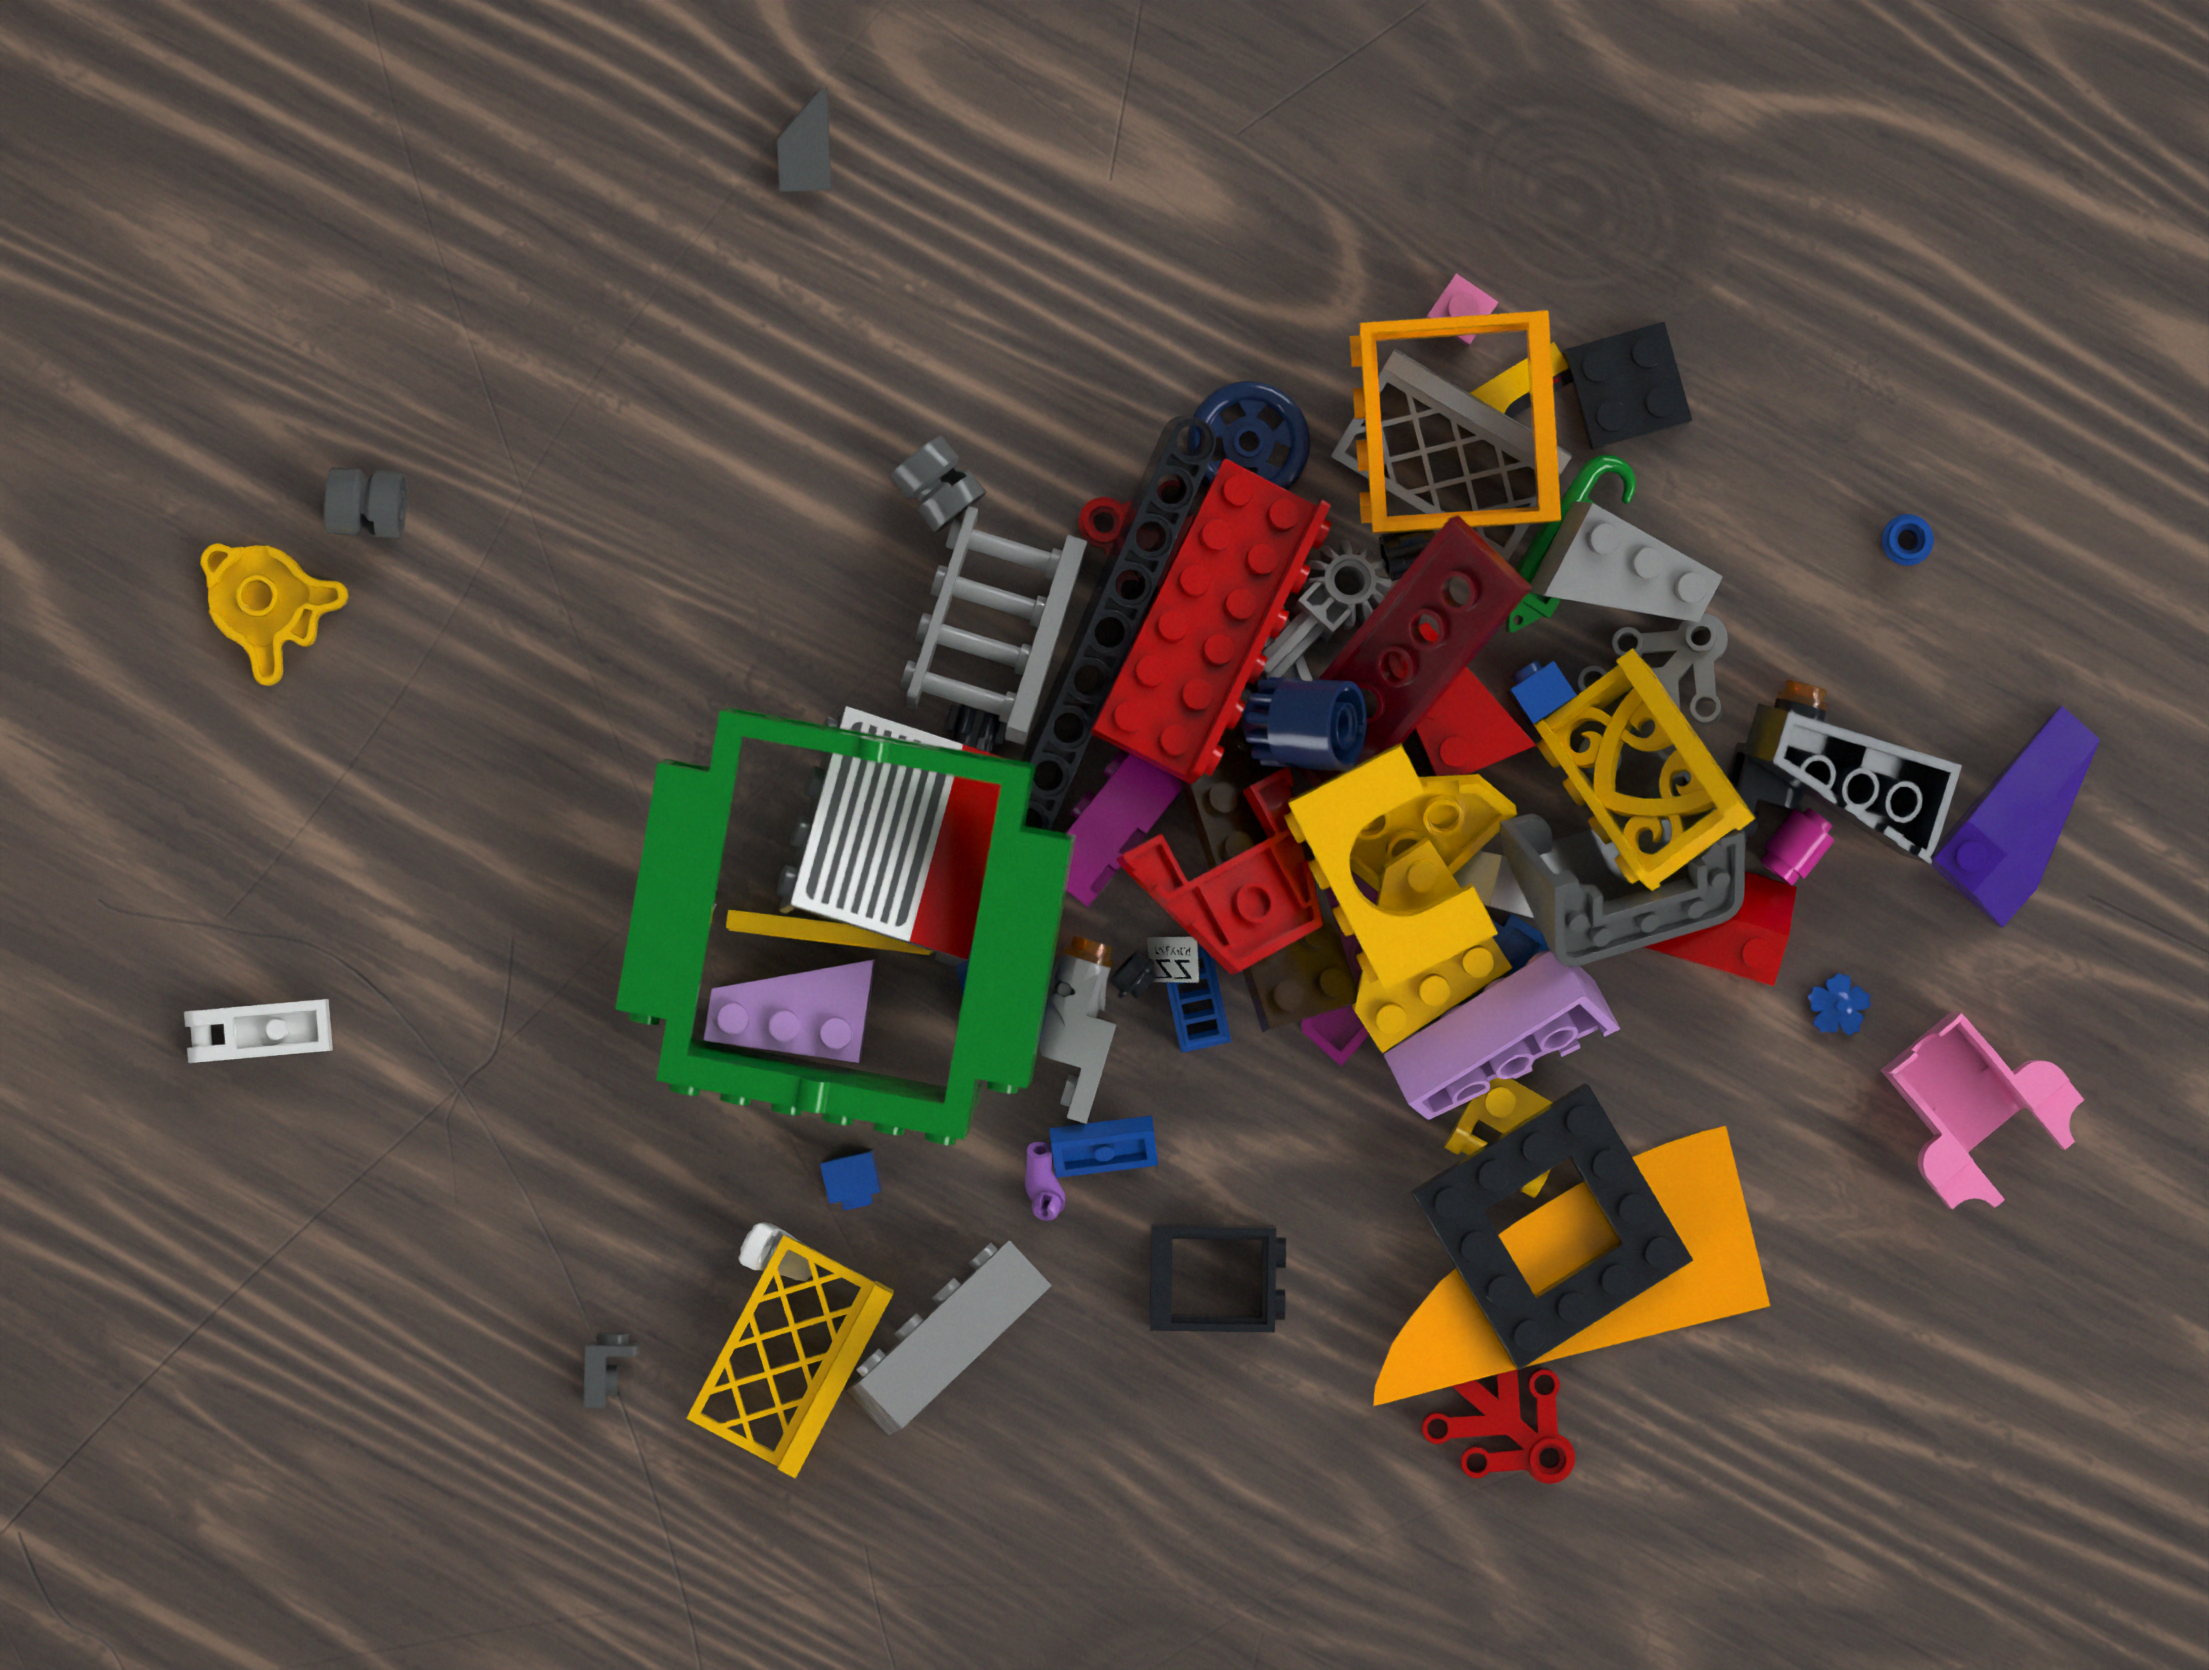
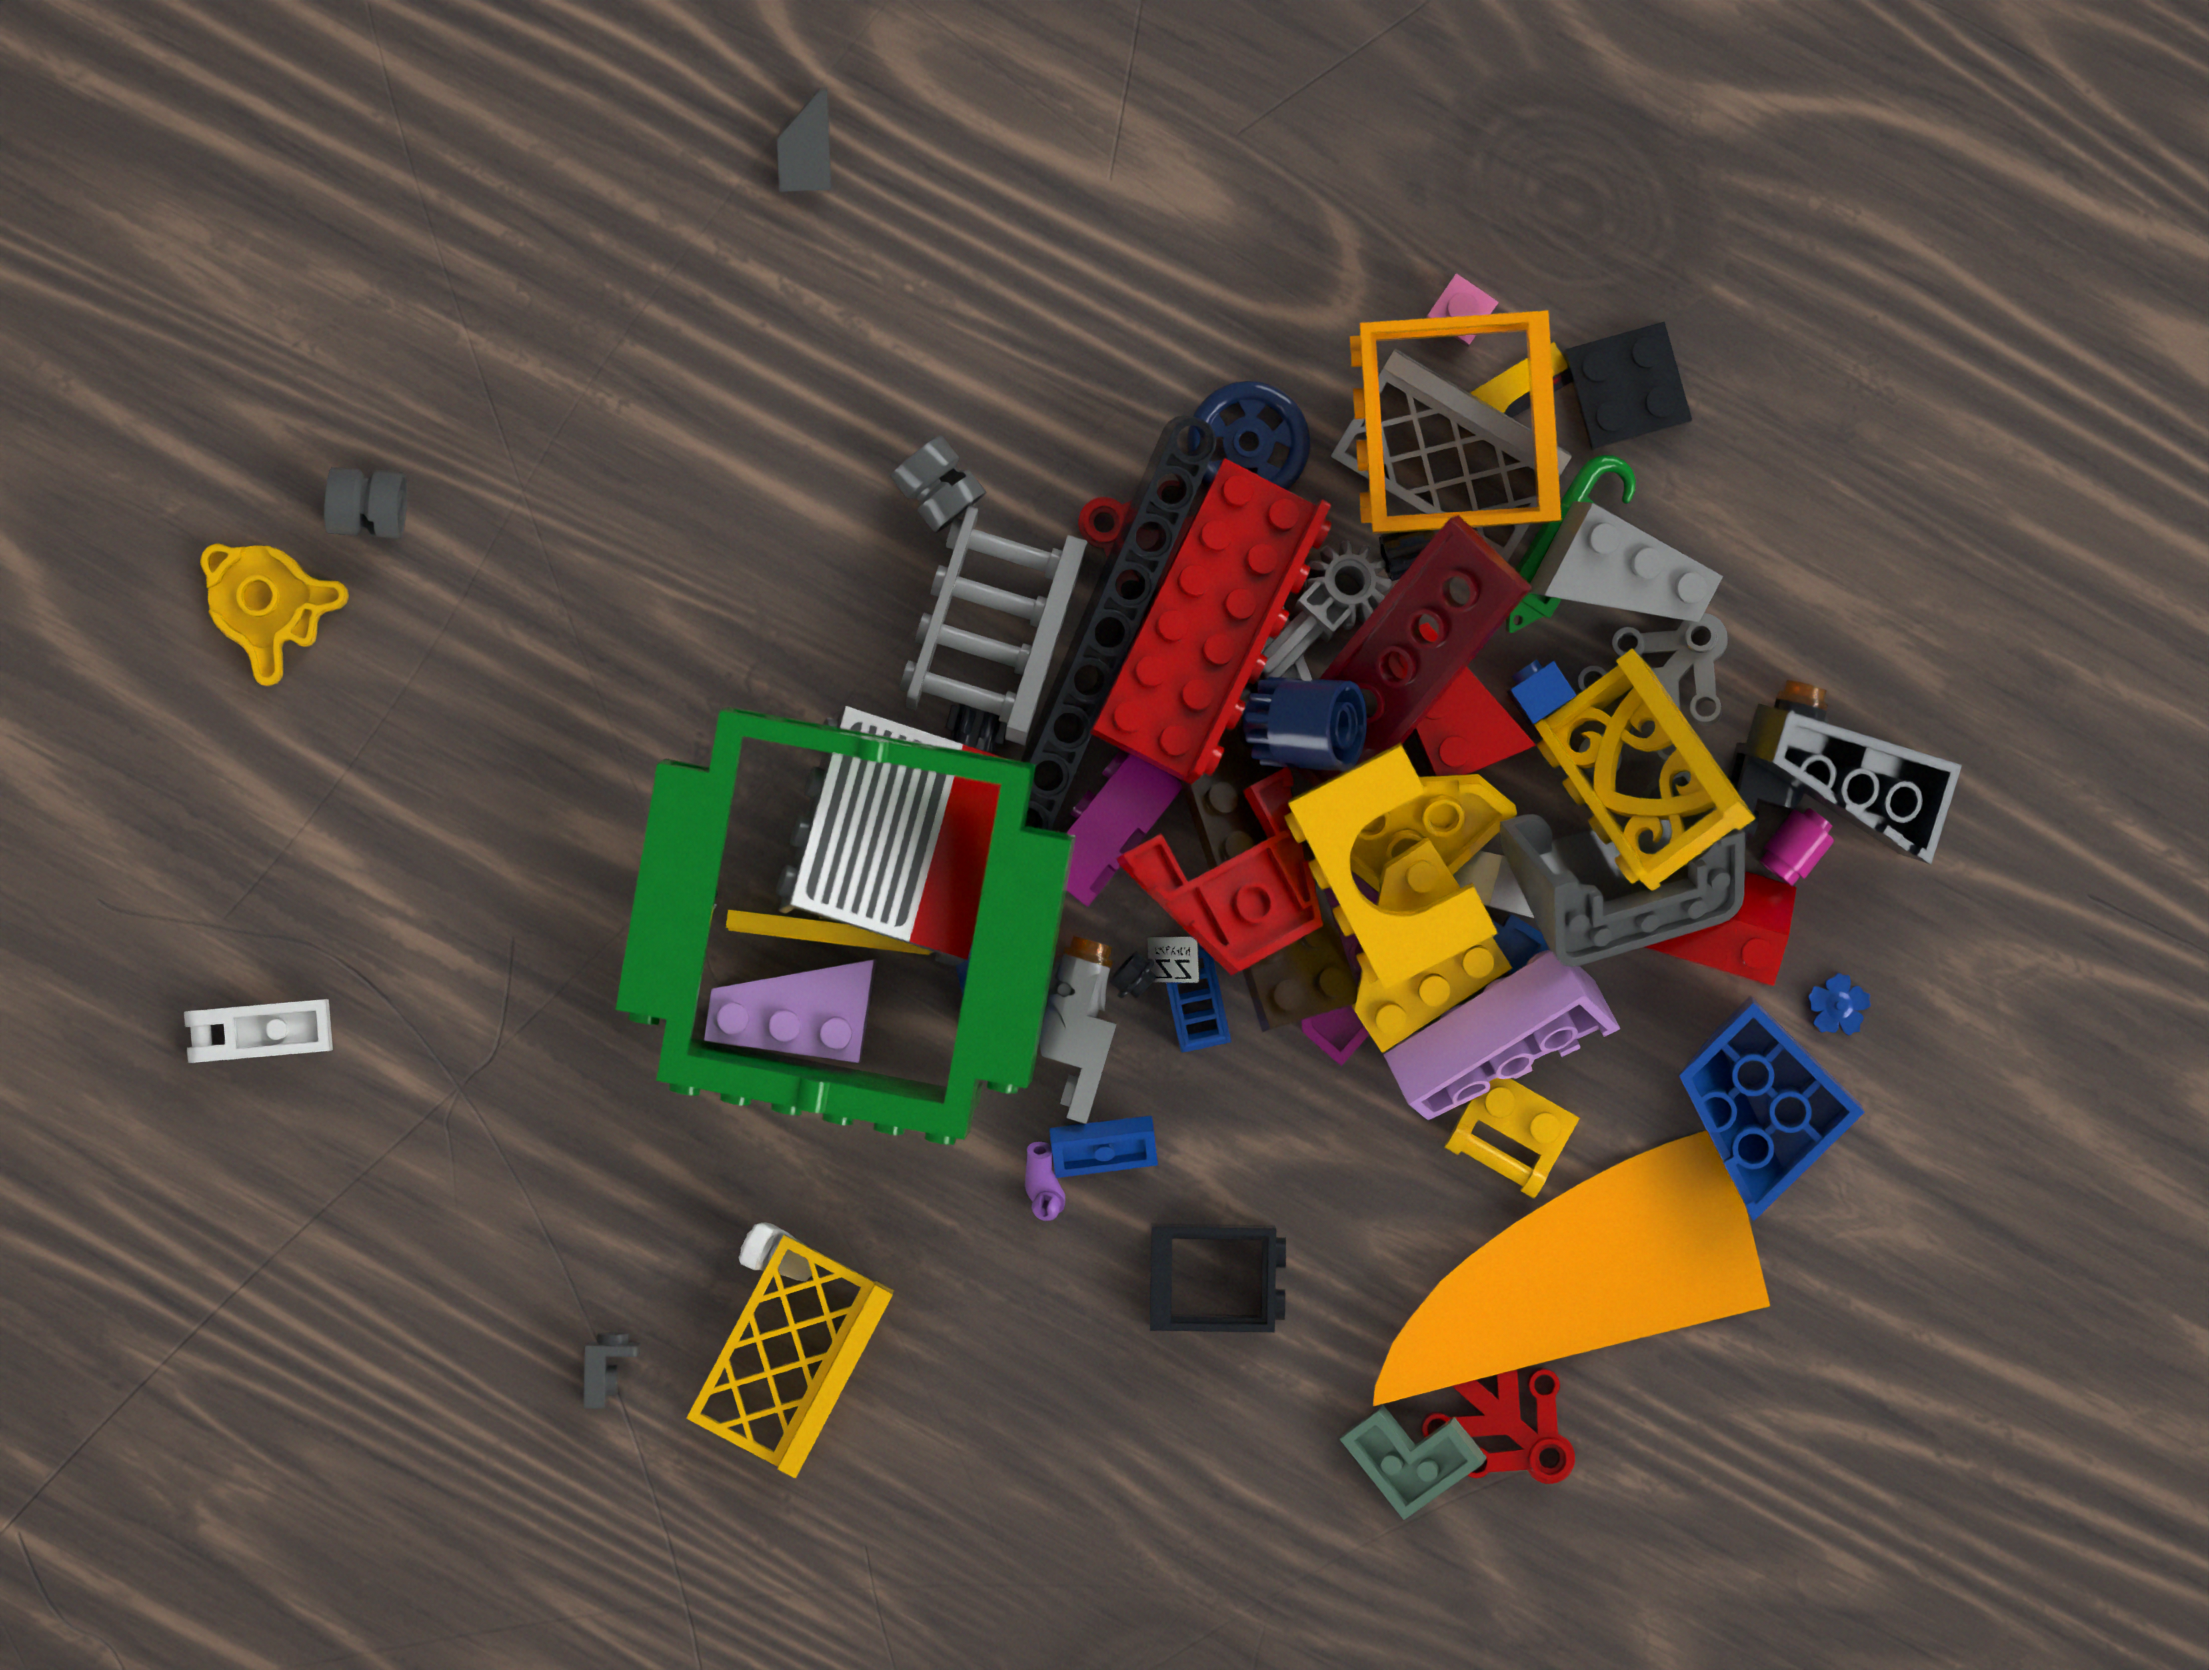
blue plate [820,1150,882,1211] -> none
light grey wedge [846,1240,1052,1436] -> none
black plate [1410,1083,1693,1370] -> none
blue plate [1881,514,1934,566] -> none
bright pink piece [1881,1011,2084,1209] -> none
dark purple wedge [1930,705,2100,928] -> none
none -> sand green plate [1340,1405,1487,1520]
none -> blue wedge [1679,995,1865,1222]

